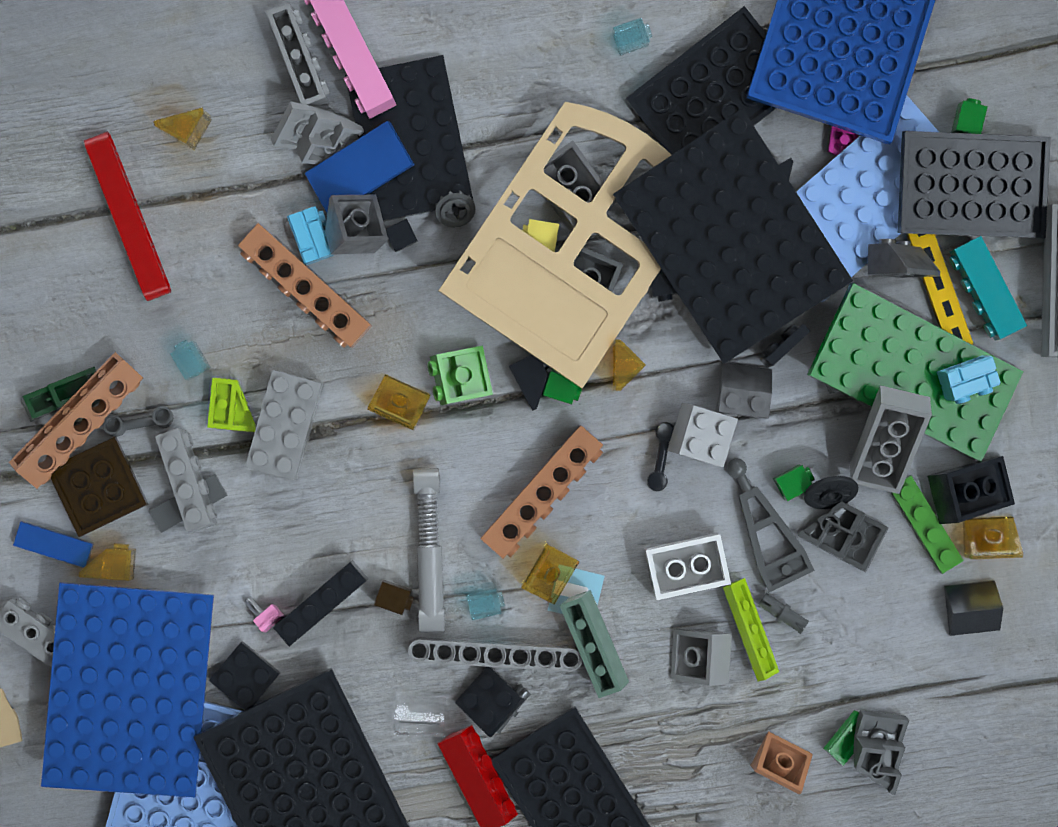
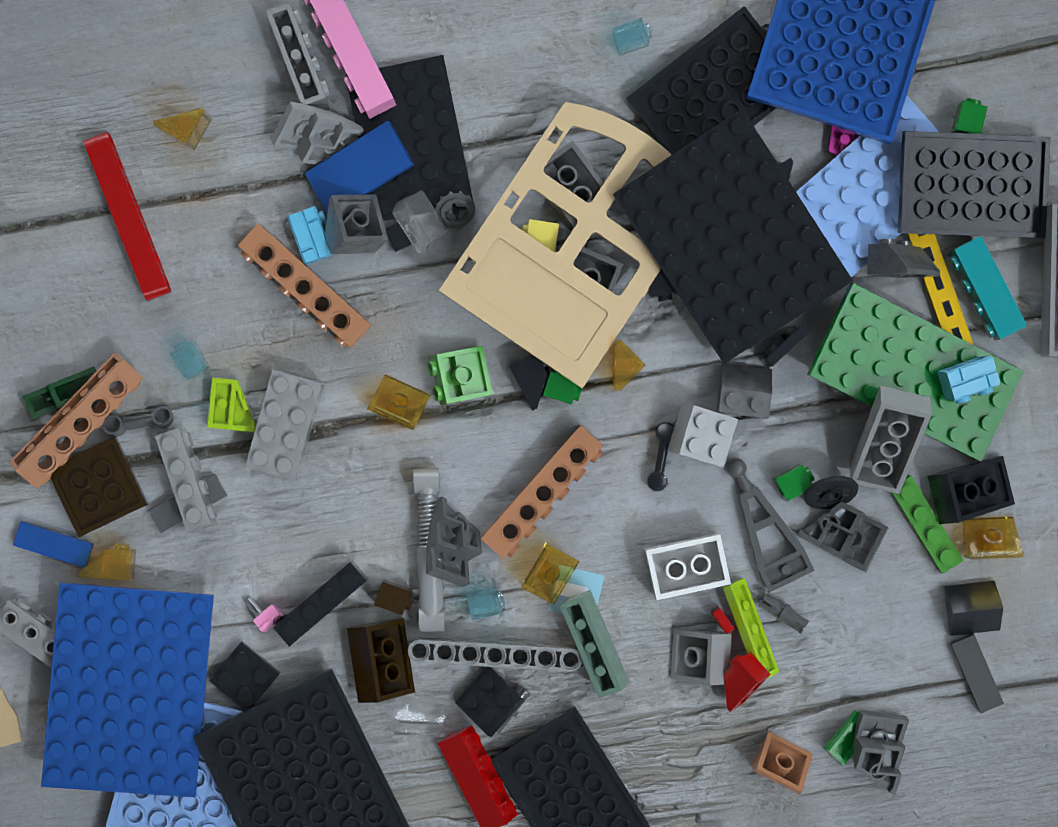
none -> dark brown slope [347,618,415,703]
none -> clear panel [392,191,448,254]
none -> dark grey slope [426,497,482,587]
none -> red tile [711,606,735,634]
none -> red slope [724,652,771,712]
none -> dark grey tile [950,634,1004,713]

